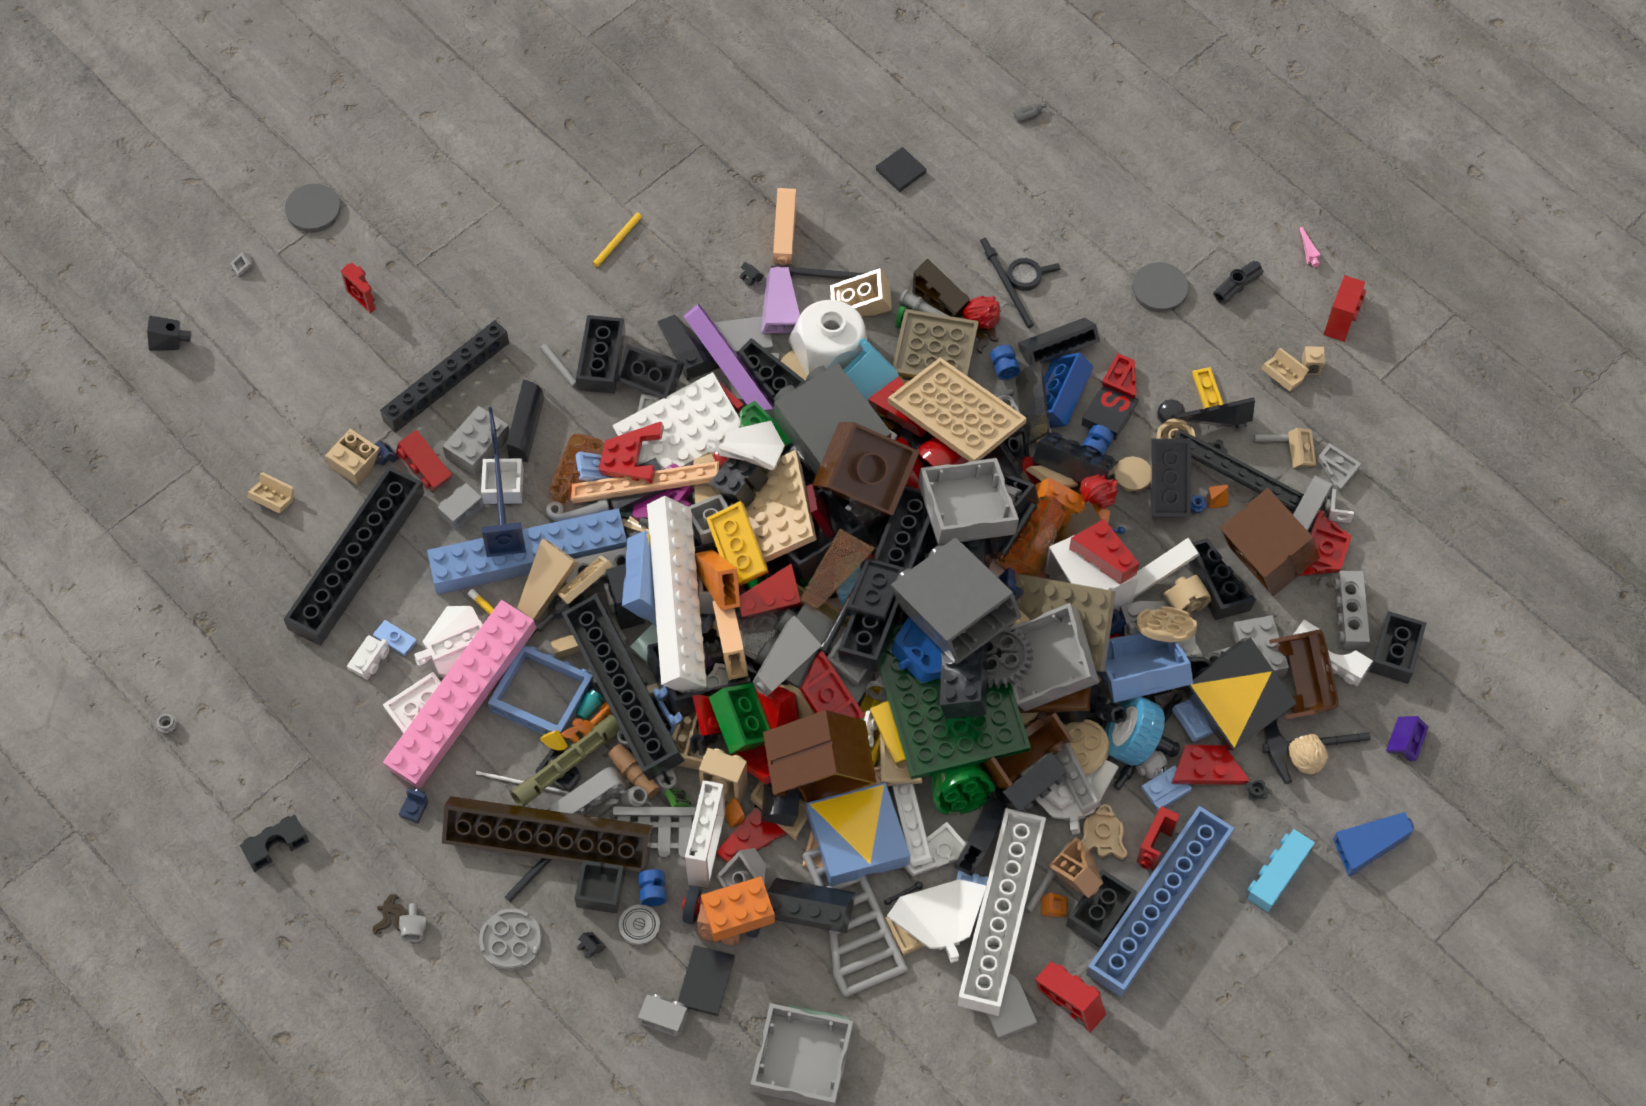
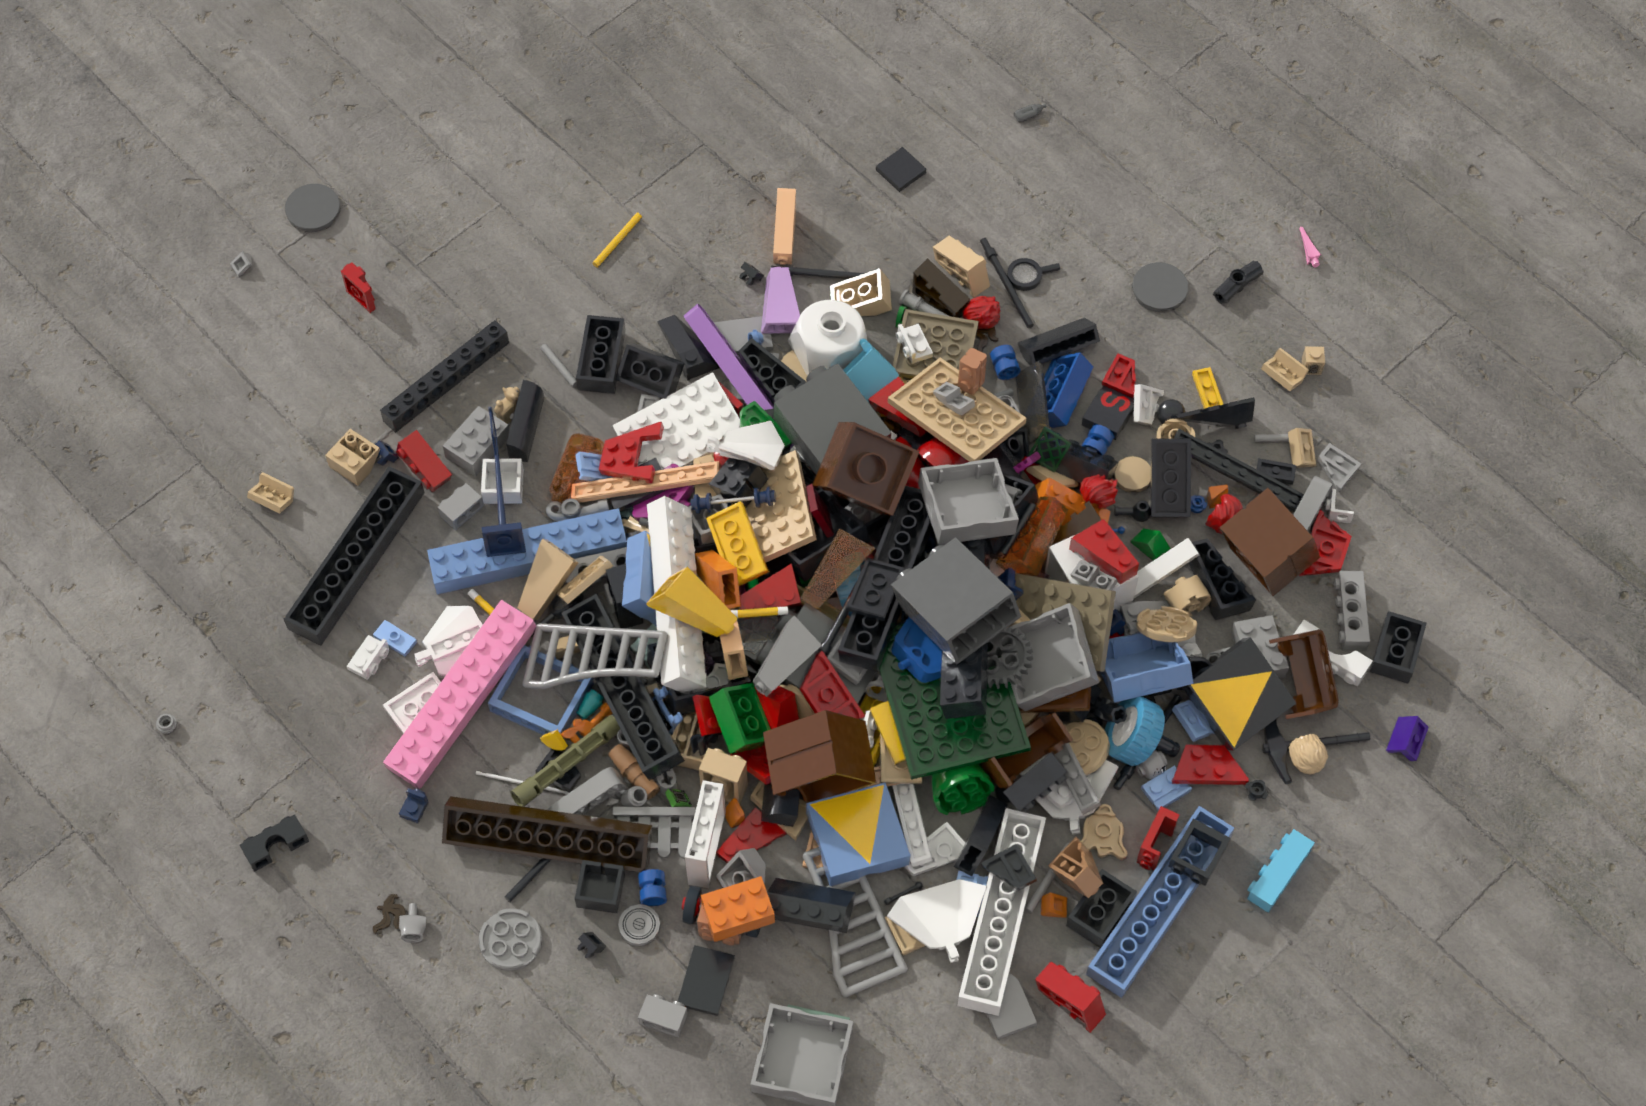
black torso [147,316,192,351] -> none
red wedge [1323,275,1367,342] -> none
blue slope [1333,812,1414,876] -> none
none -> tan animal [494,387,520,424]
none -> light grey bar [523,623,667,689]
none -> flat silver tile [561,499,581,519]
none -> yellow slope [646,566,738,637]
none -> dark blue axle [691,487,776,514]
none -> yellow bar [730,606,788,618]
none -> medium blue plate [748,329,764,345]
none -> white bracket [896,324,933,364]
none -> tan wedge [933,236,990,298]
none -> light grey slope [933,382,975,416]
none -> nougat brick [958,348,987,395]
none -> black wing [981,844,1037,891]
none -> magenta tile [1013,451,1041,473]
none -> dark green window [1028,426,1072,473]
none -> light grey slope [1070,560,1117,590]
none -> black bar [1114,501,1151,522]
none -> green slope [1130,528,1171,561]
none -> white wing [1133,384,1164,425]
none -> black window [1168,819,1230,886]
none -> red hair [1205,494,1243,535]
none -> black plate [1256,458,1296,485]

